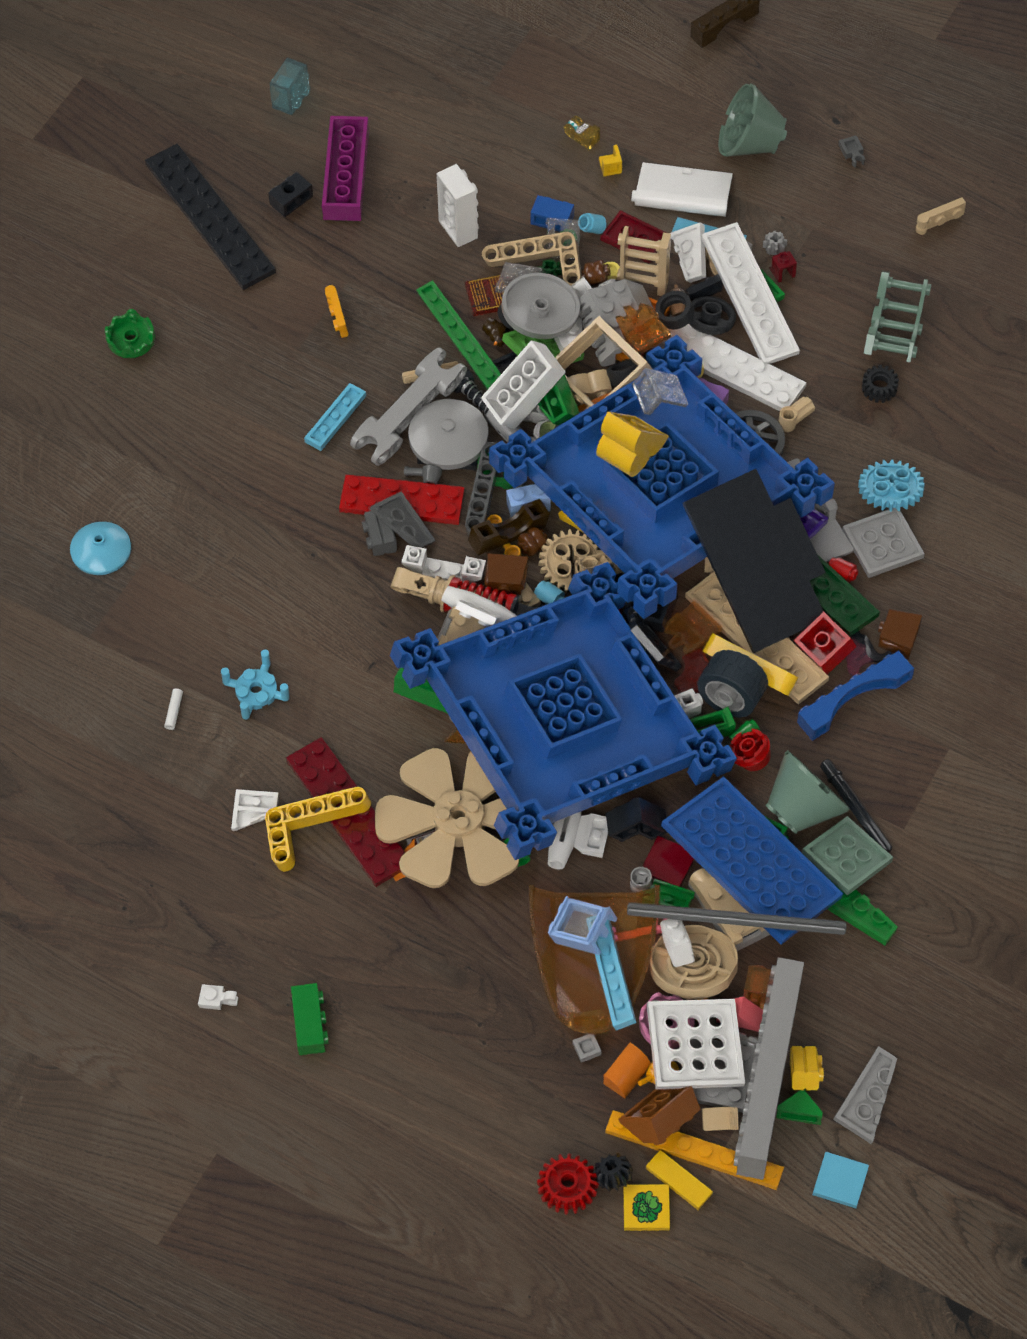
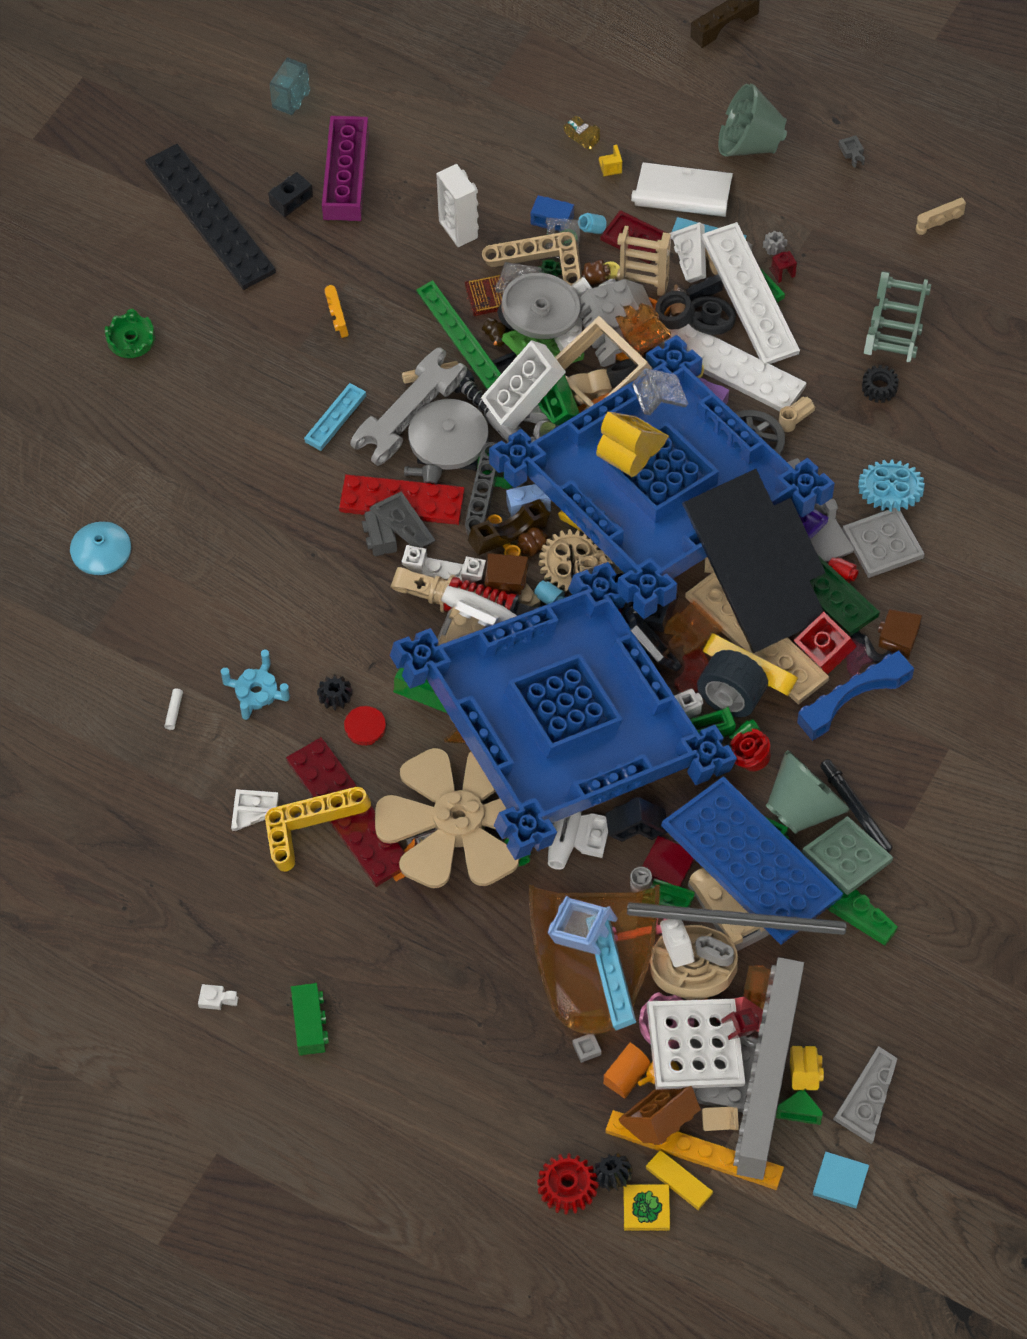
none -> black gear [317,674,353,710]
none -> red tile [344,706,386,746]
none -> light grey beam [695,936,734,966]
none -> dark red window [721,1008,759,1040]

